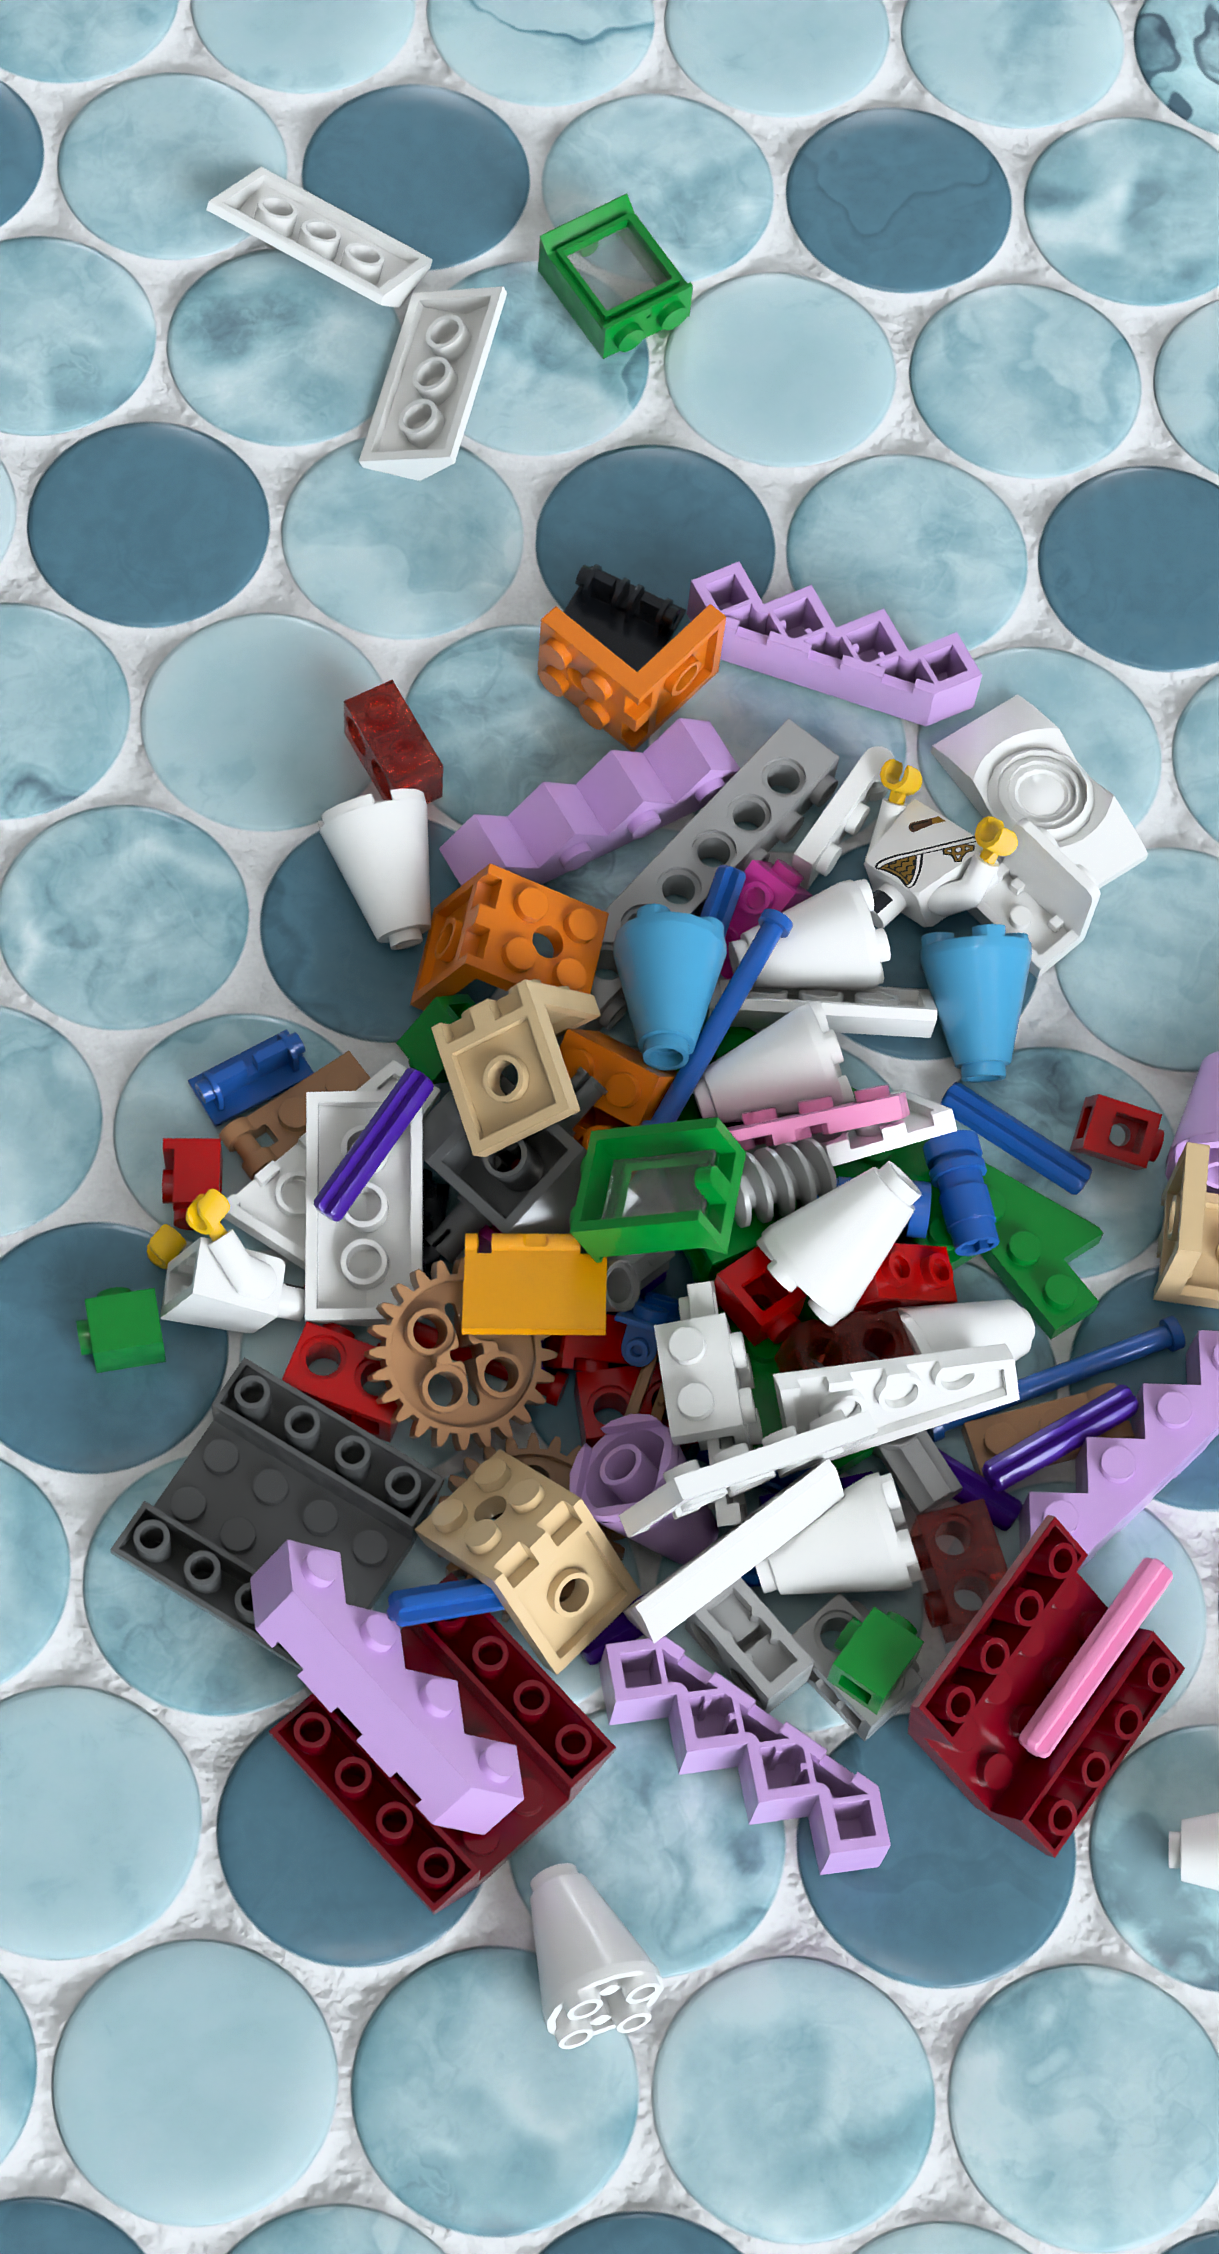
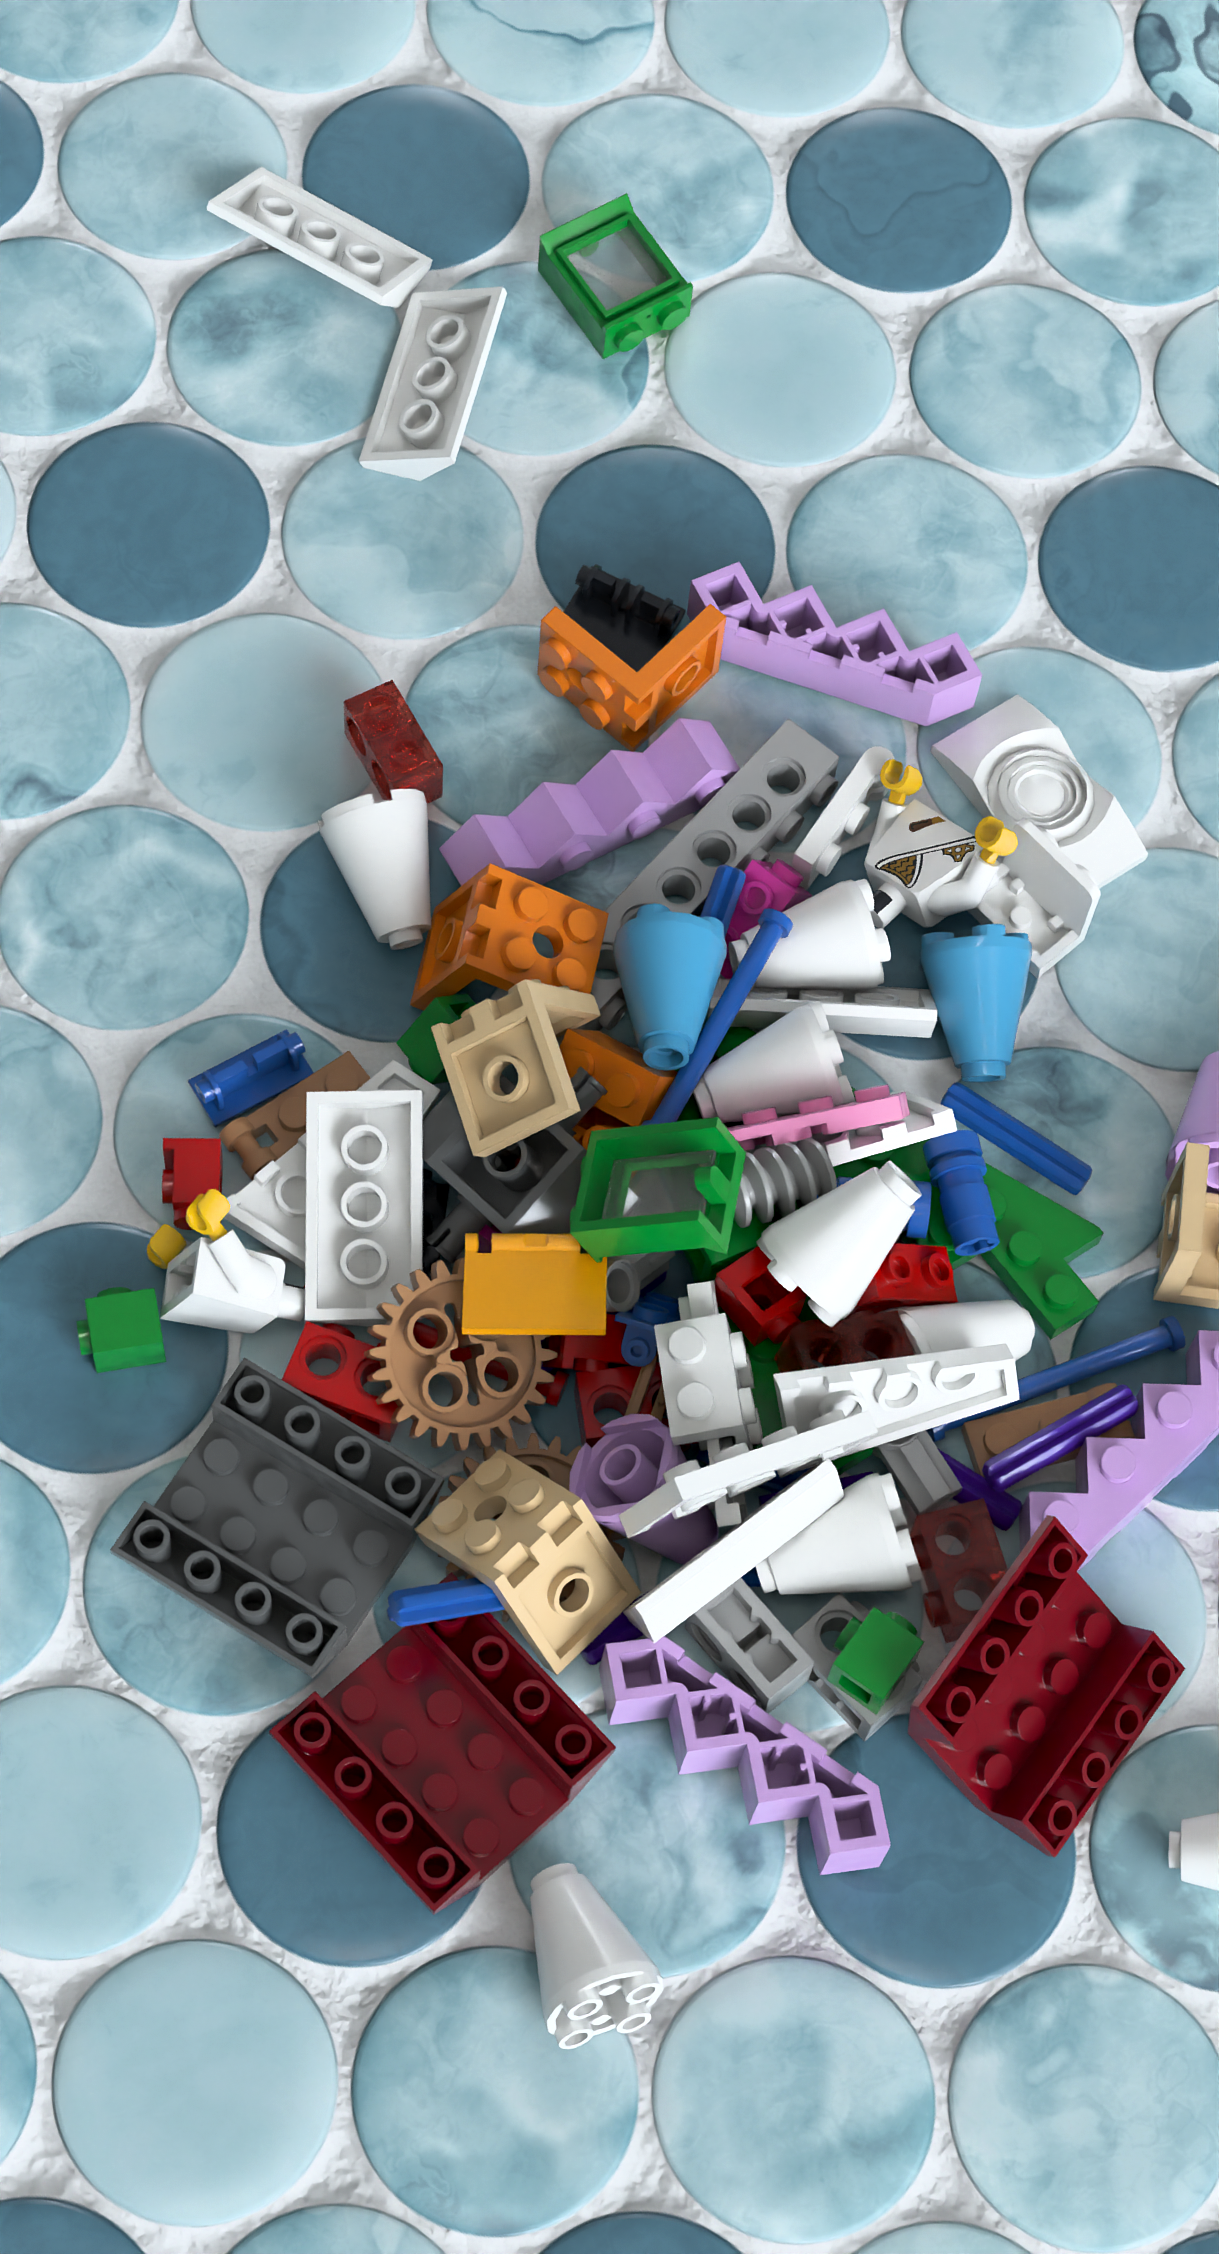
lavender brick [250,1539,524,1835] -> none
dark purple axle [313,1067,434,1222] -> none
bright pink axle [1019,1557,1173,1758] -> none
red brick [1069,1094,1164,1170] -> none

